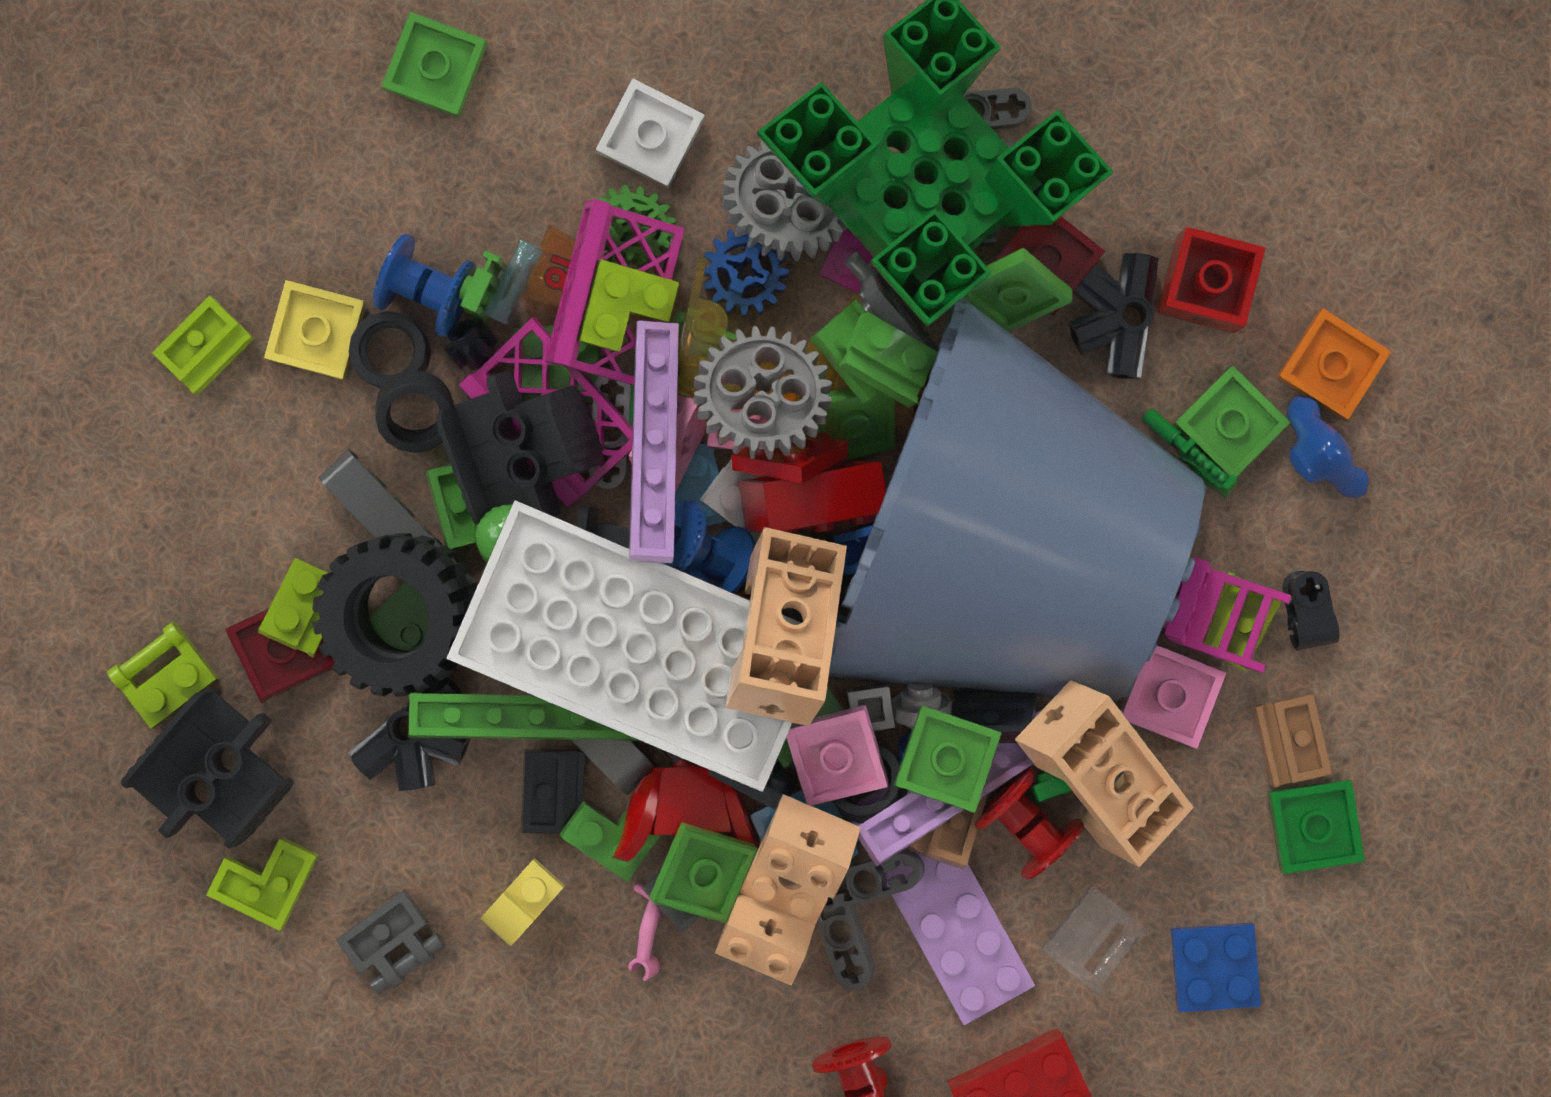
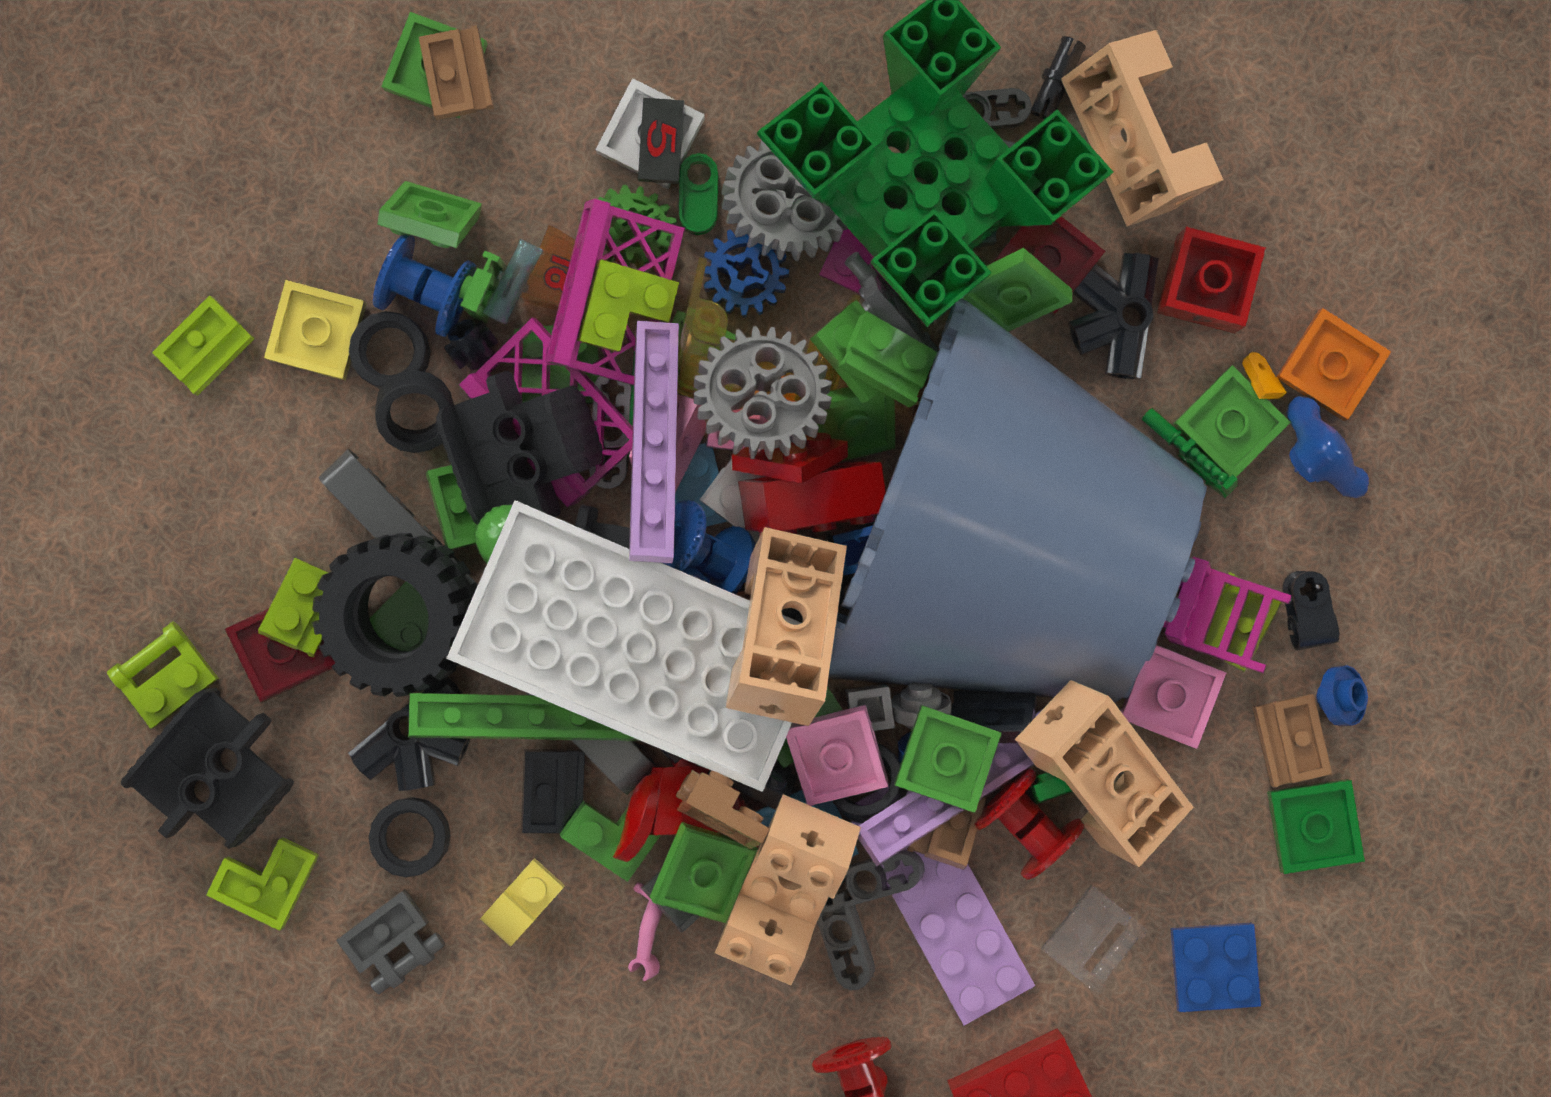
none -> black tyre [368,797,451,878]
none -> bright green plate [377,181,482,248]
none -> medium nougat plate [419,25,495,120]
none -> pearl dark grey tile [638,98,685,184]
none -> medium nougat plate [676,770,770,849]
none -> green piece [679,153,718,235]
none -> black pin [1030,36,1086,120]
none -> light nougat plate [1061,30,1223,226]
none -> light orange piece [1242,352,1287,399]
none -> blue plate [1316,665,1368,727]

